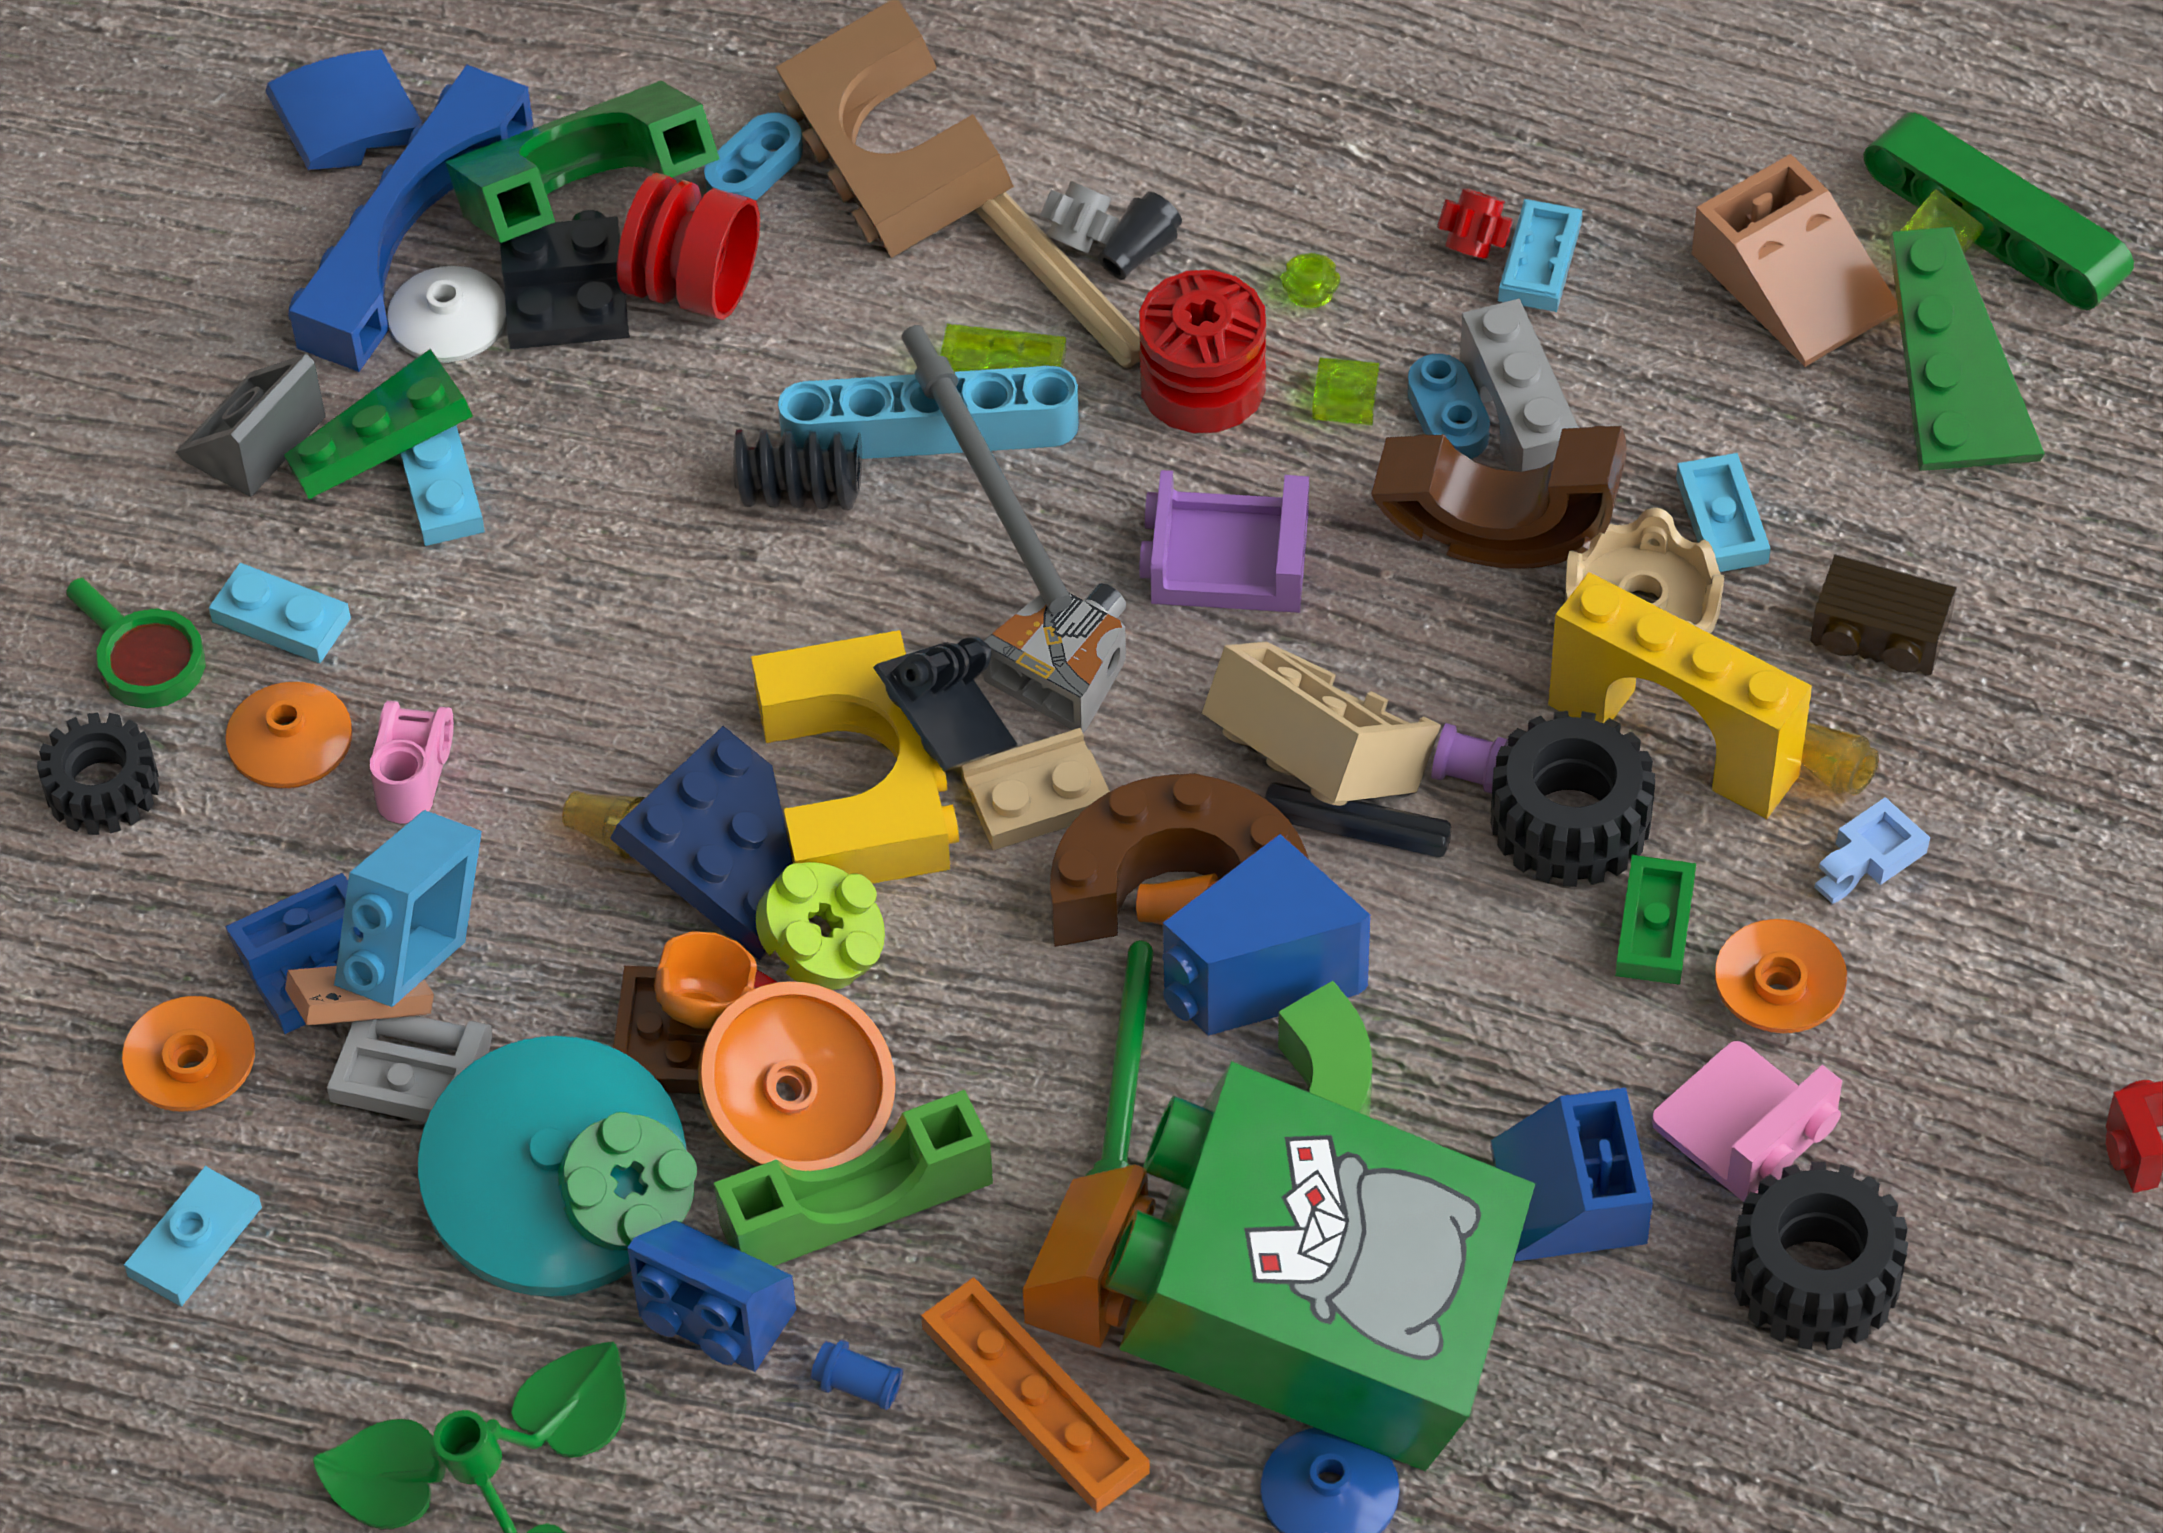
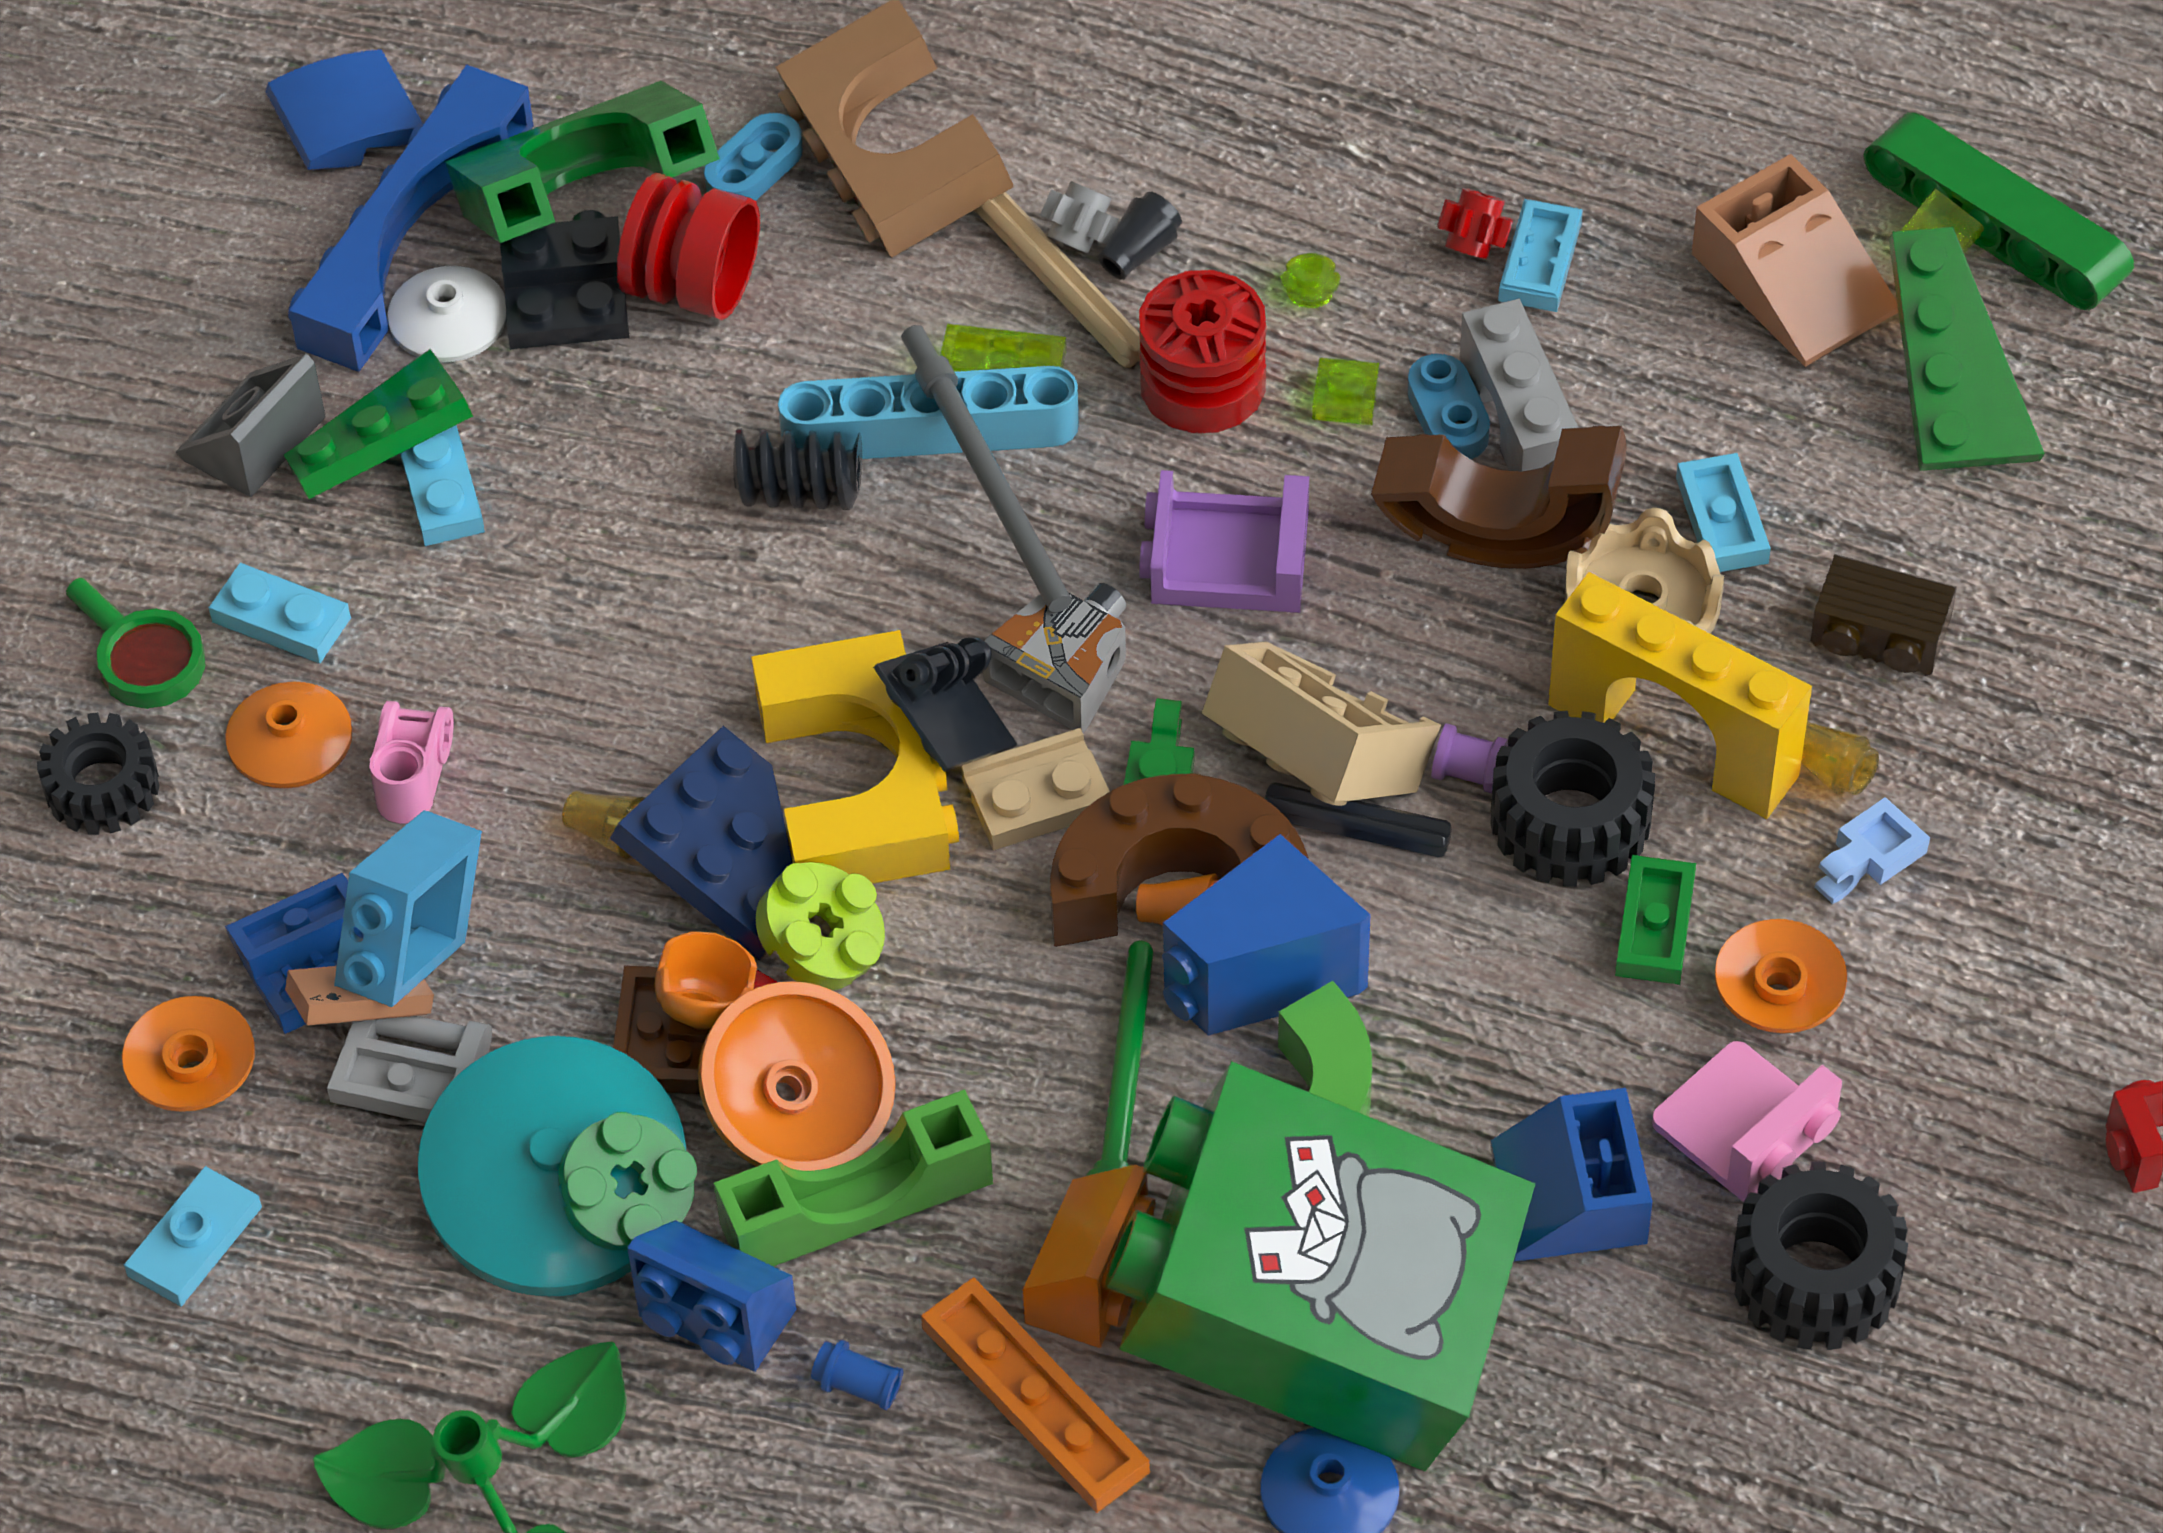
none -> green plate [1124,698,1195,785]

